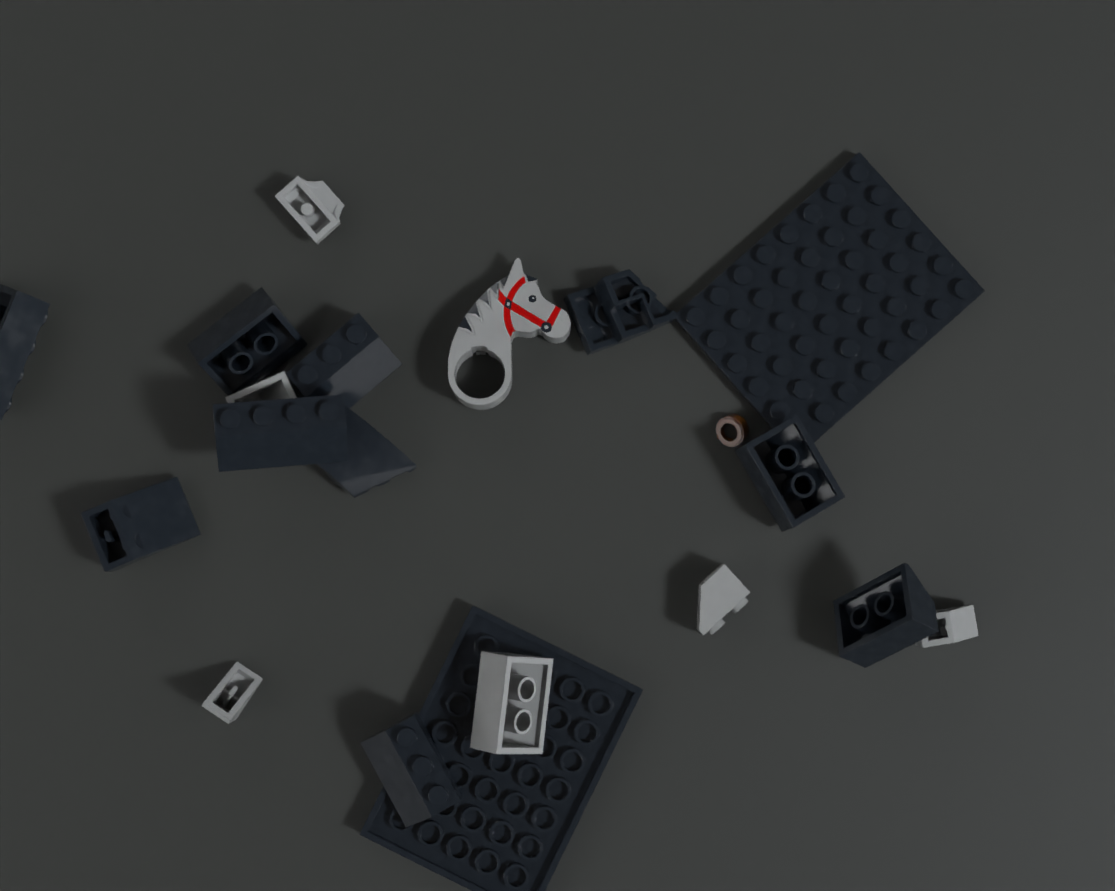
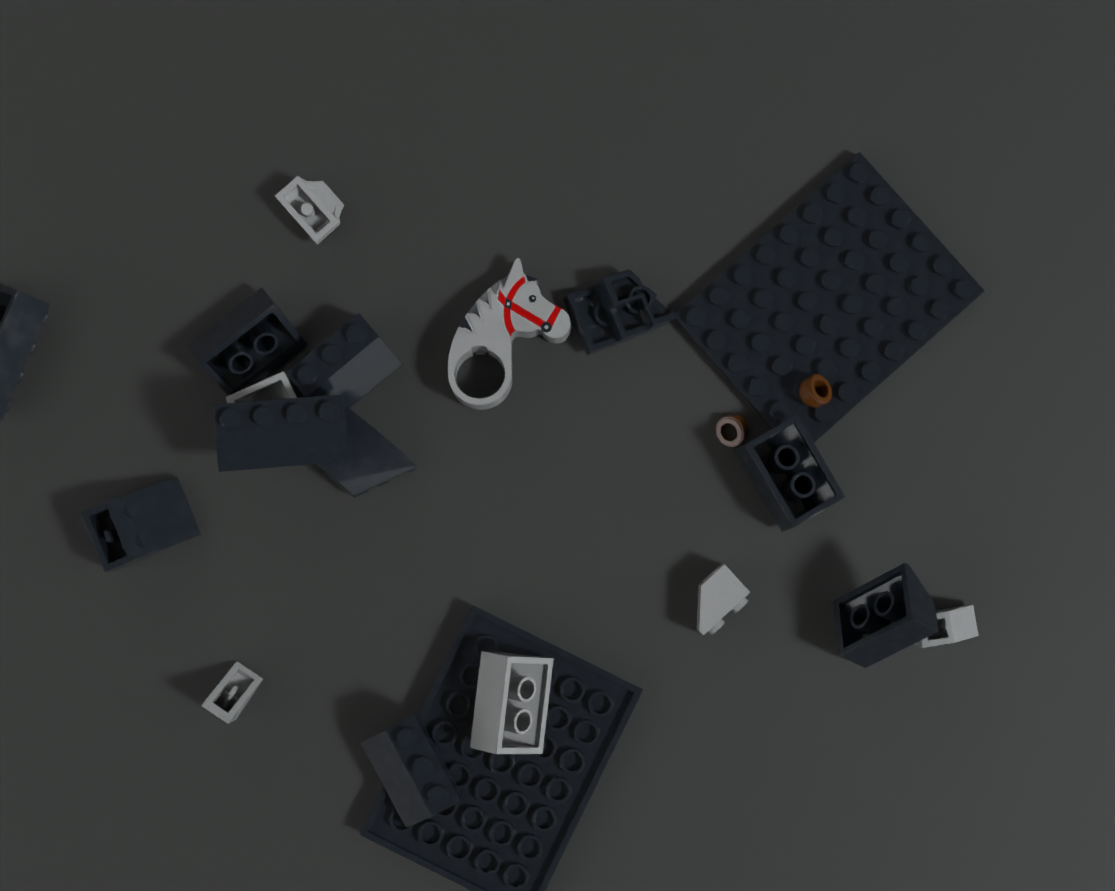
none -> reddish brown piece [799,374,832,408]

